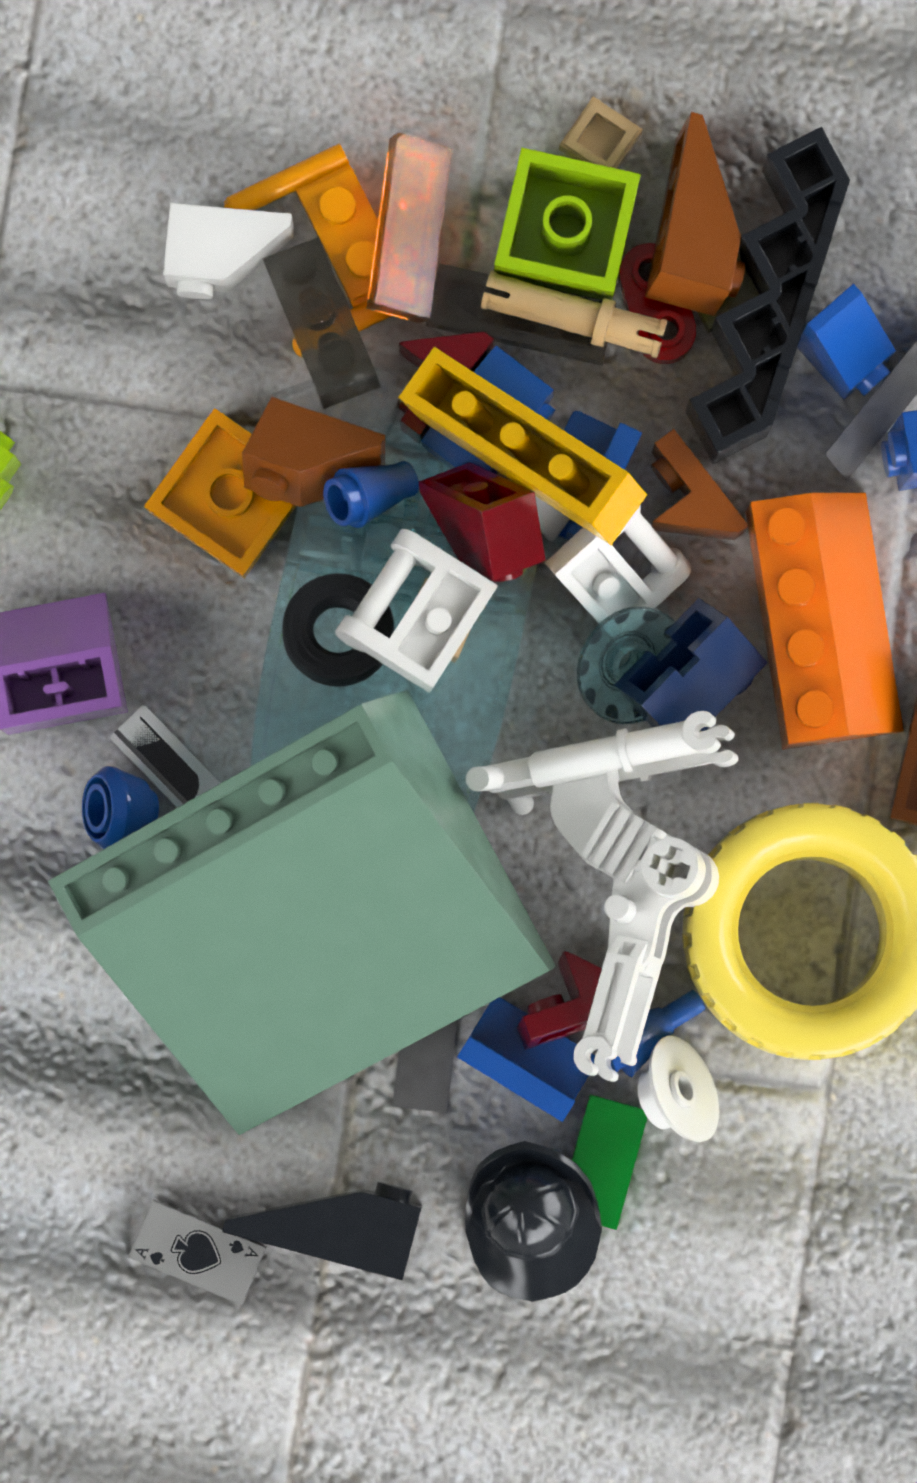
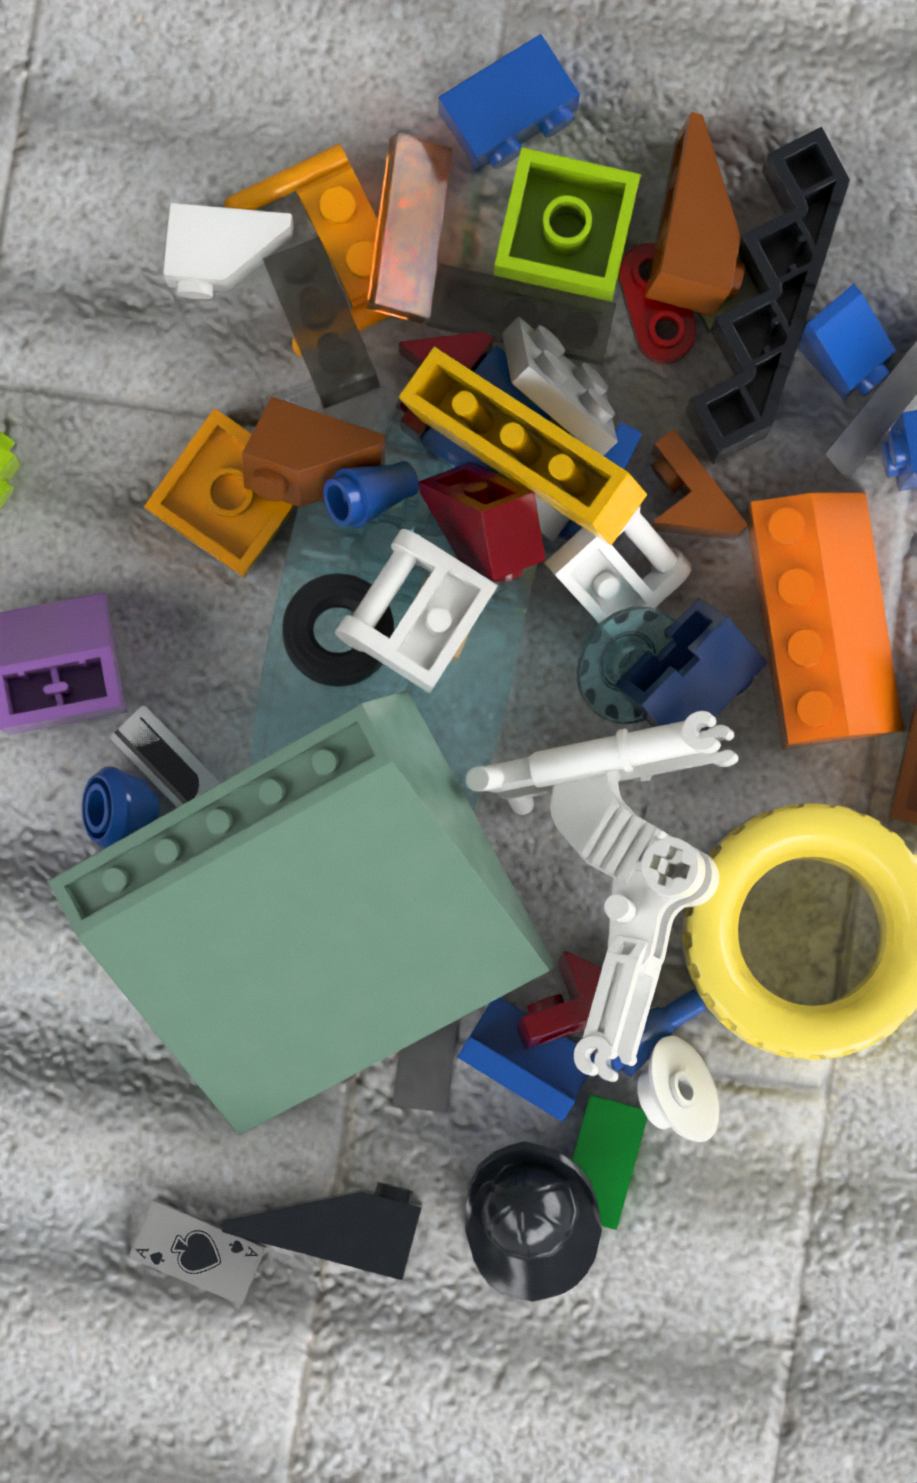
tan pin [481,270,668,358] -> none
tan tile [559,96,643,169] -> none
none -> blue brick [438,34,580,171]
none -> light grey plate [502,316,618,456]

